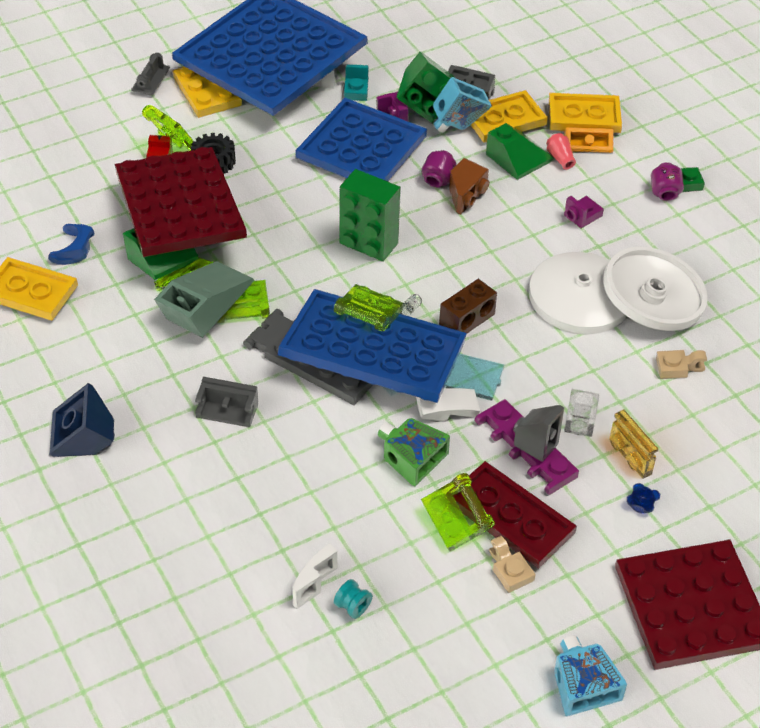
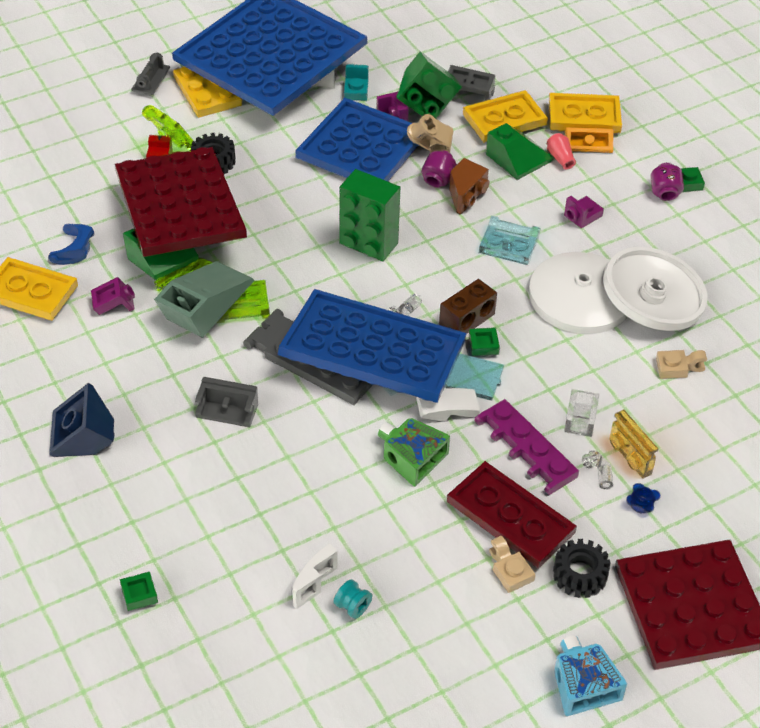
clear neon green plate [334,284,403,332] -> none
clear neon green plate [421,473,495,552] -> none
medium azure torso [433,77,492,133] -> none
dark grey slope [513,405,564,462] -> none
none -> magenta bracket [91,277,135,315]
none -> green plate [119,571,158,611]
none -> tan piece [407,114,454,153]
none -> green plate [469,327,500,356]
none -> clear light blue plate [479,216,541,265]
none -> black tyre [553,539,611,598]
none -> clear arm [582,450,613,489]

